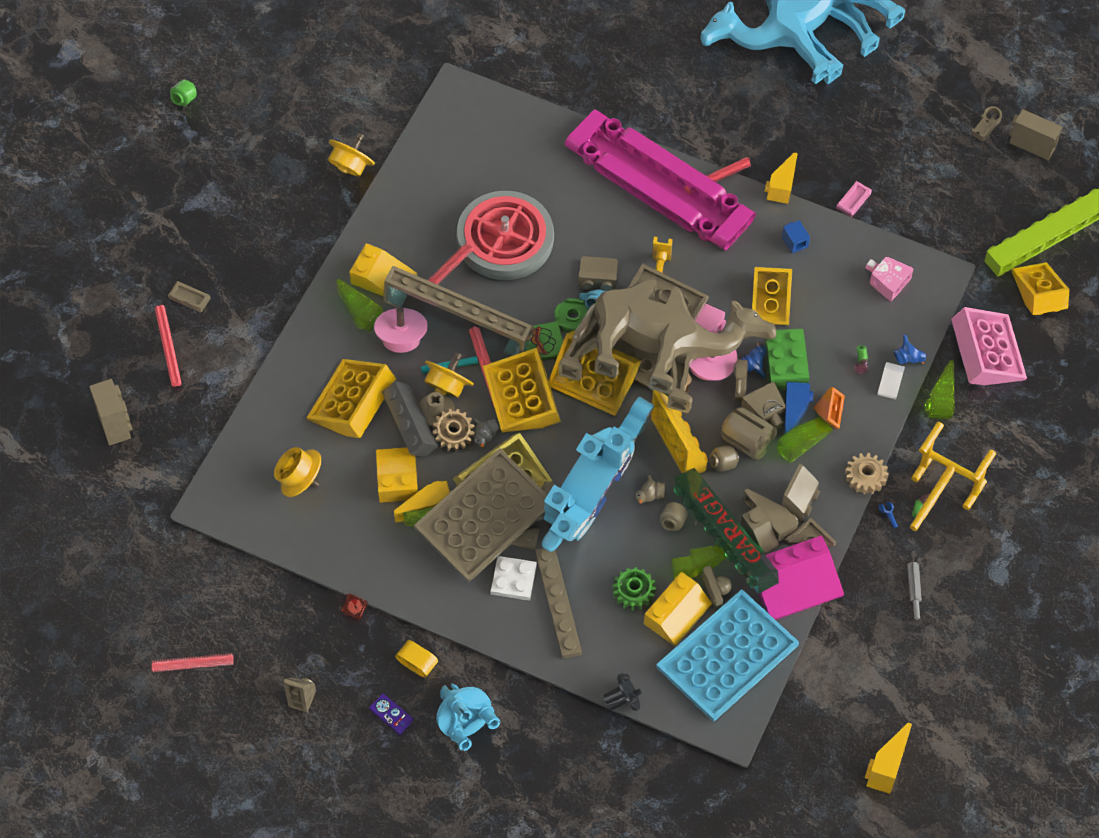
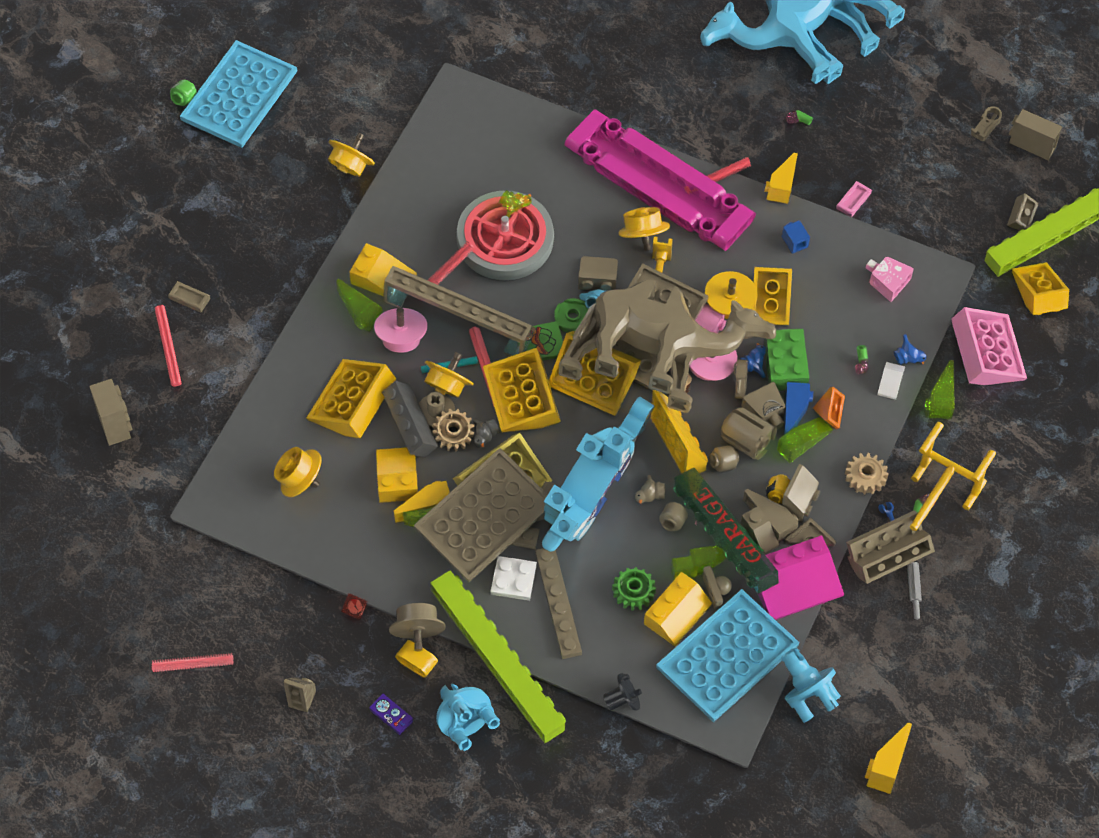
none -> medium azure plate [180,40,297,148]
none -> dark tan piece [389,603,446,651]
none -> lime brick [430,570,566,744]
none -> clear neon green animal [499,190,532,218]
none -> yellow piece [619,207,670,251]
none -> yellow piece [705,271,758,319]
none -> yellow head [766,474,791,504]
none -> medium azure piece [781,647,841,723]
none -> arm [786,110,813,125]
none -> dark tan brick [846,510,935,584]
none -> dark tan slope [1007,193,1038,230]

